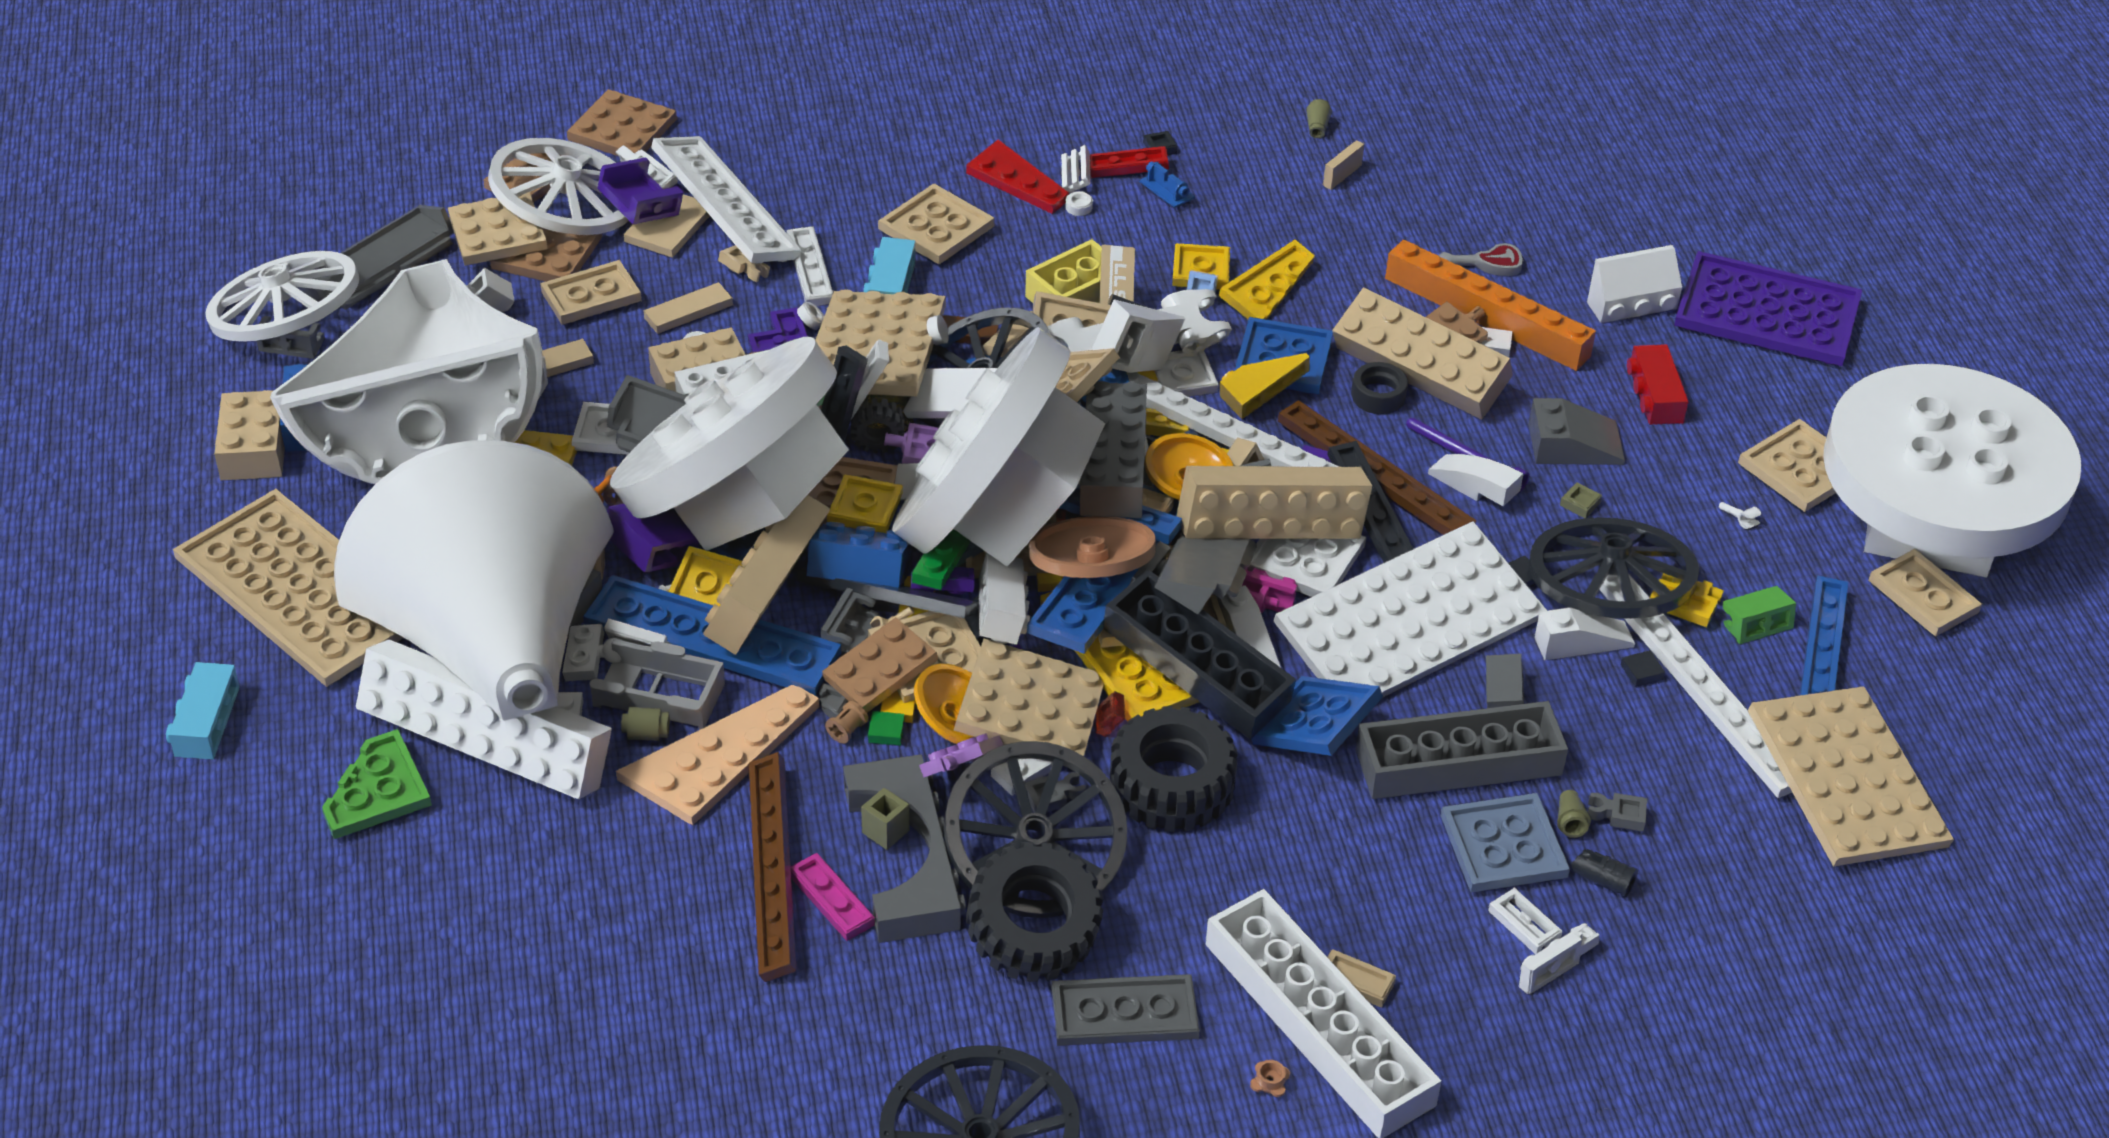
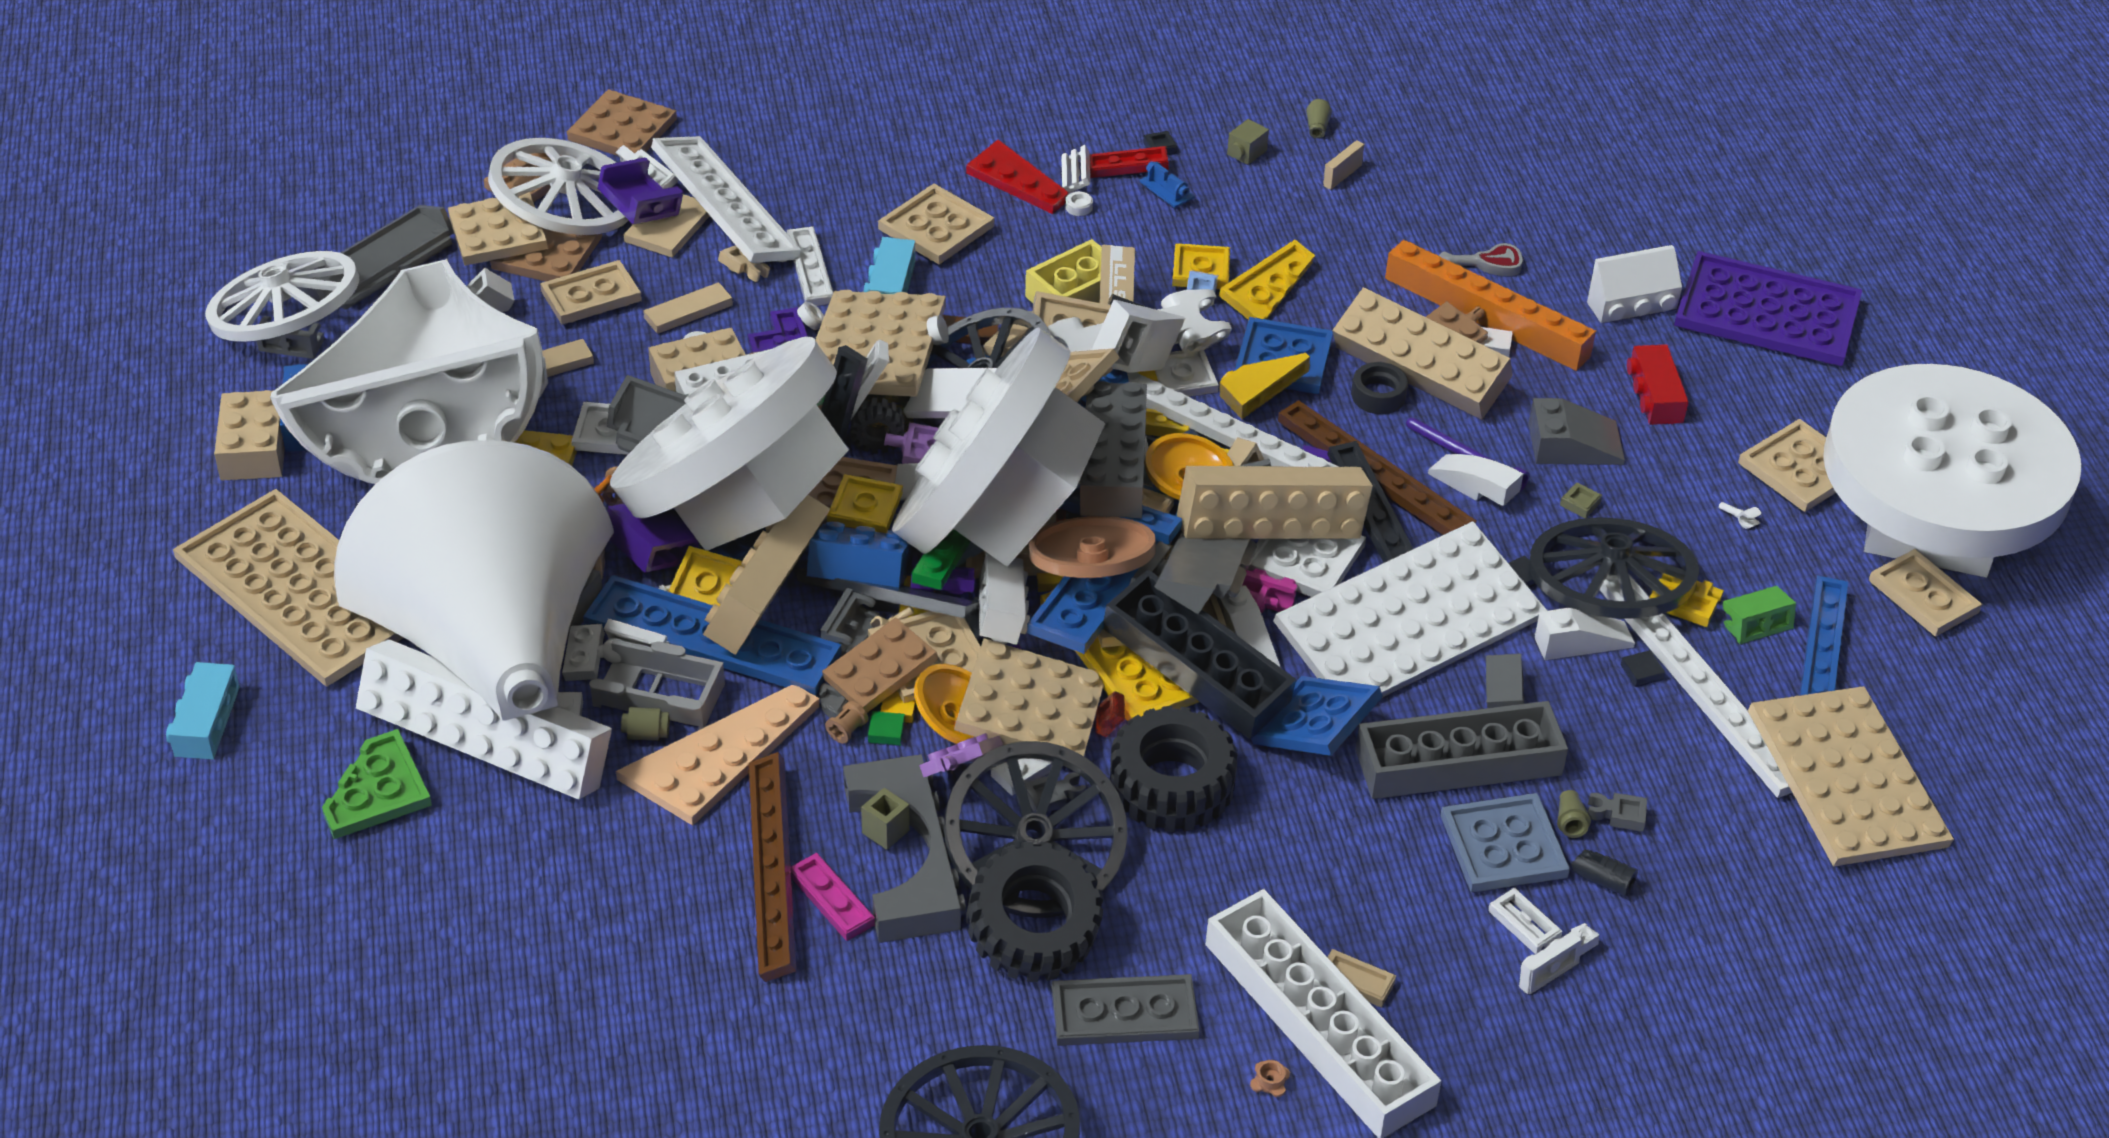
none -> olive brick [1227,119,1269,165]

